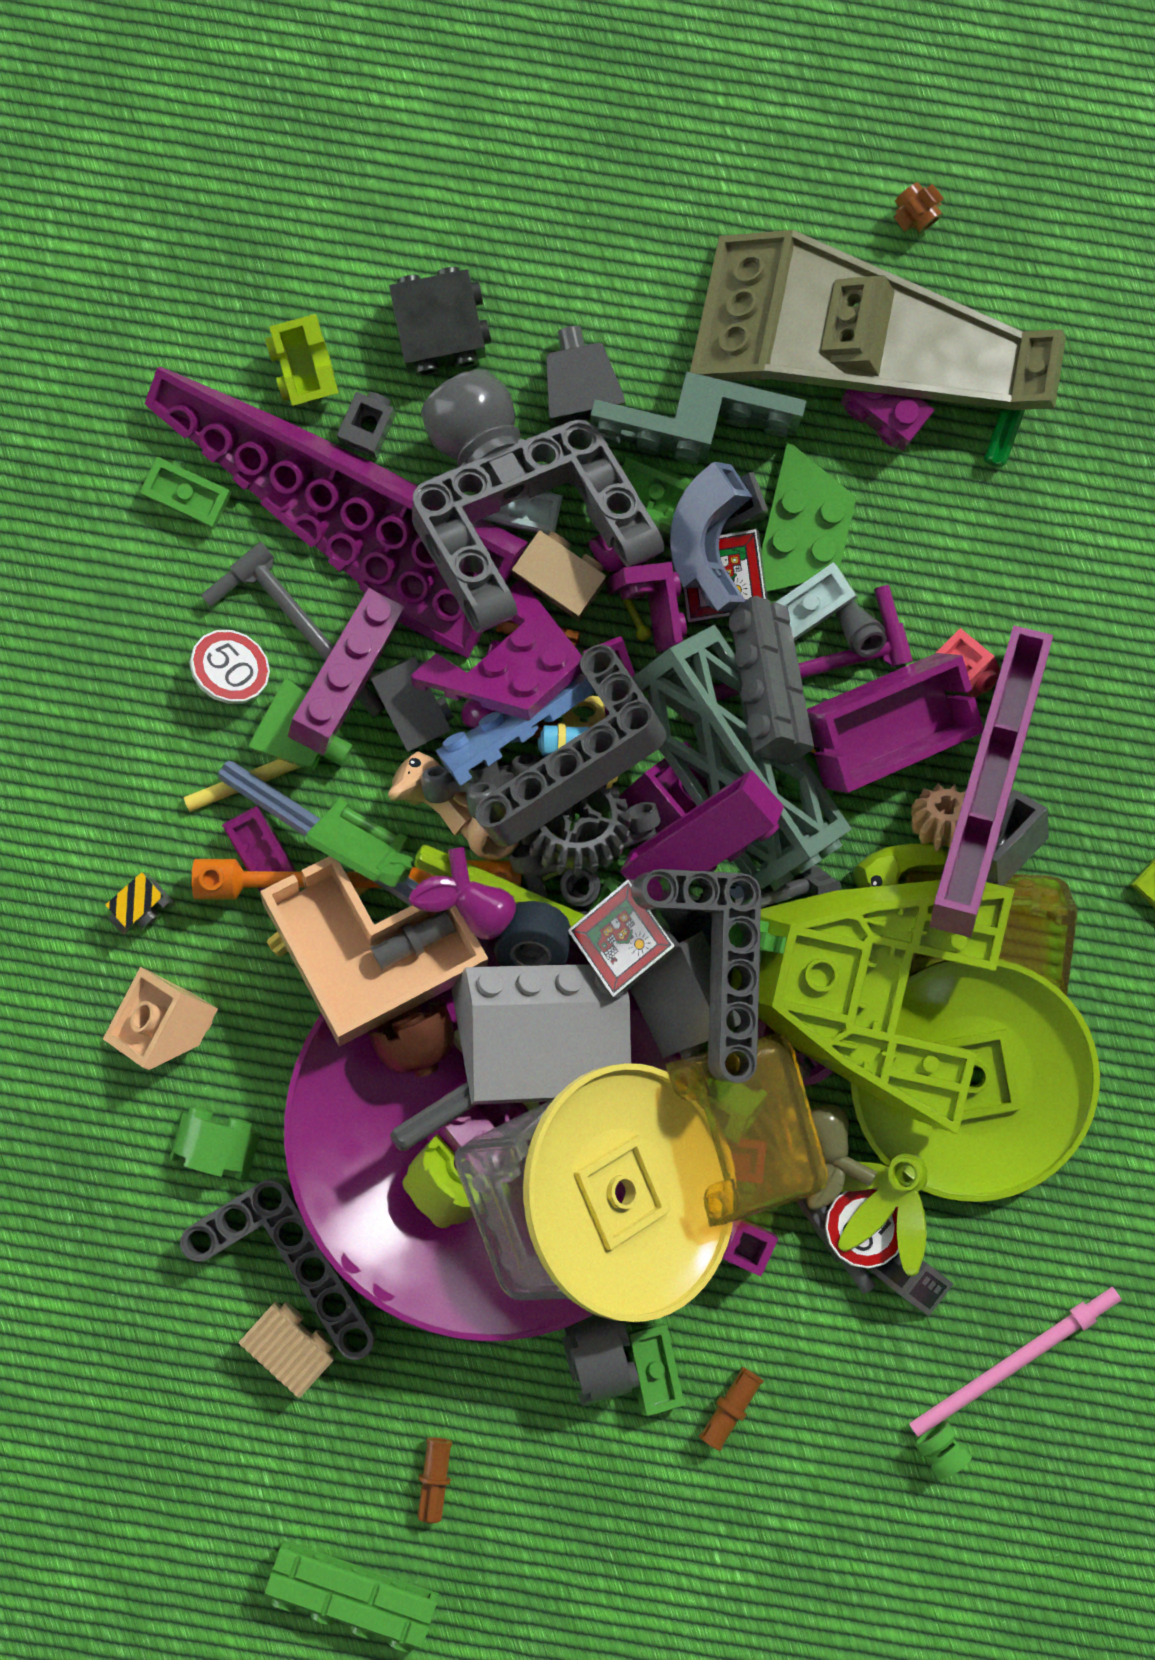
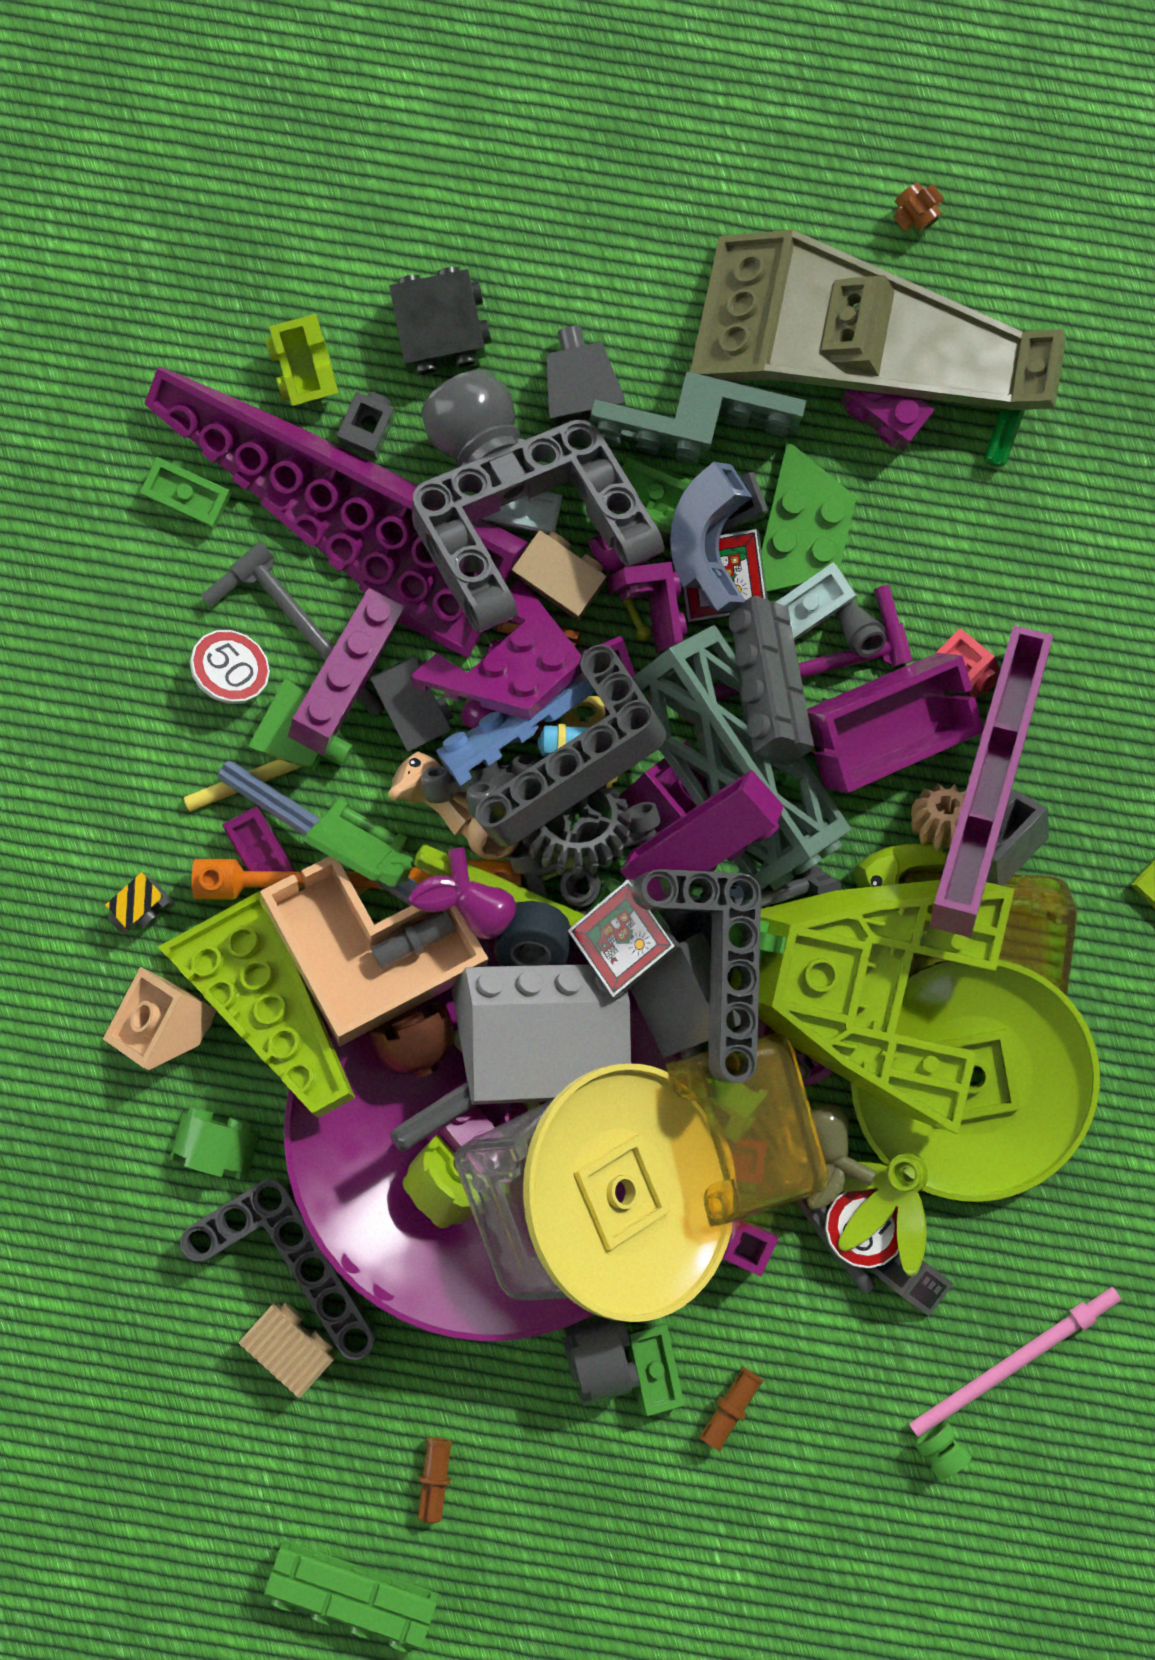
none -> lime wing [158,889,355,1118]

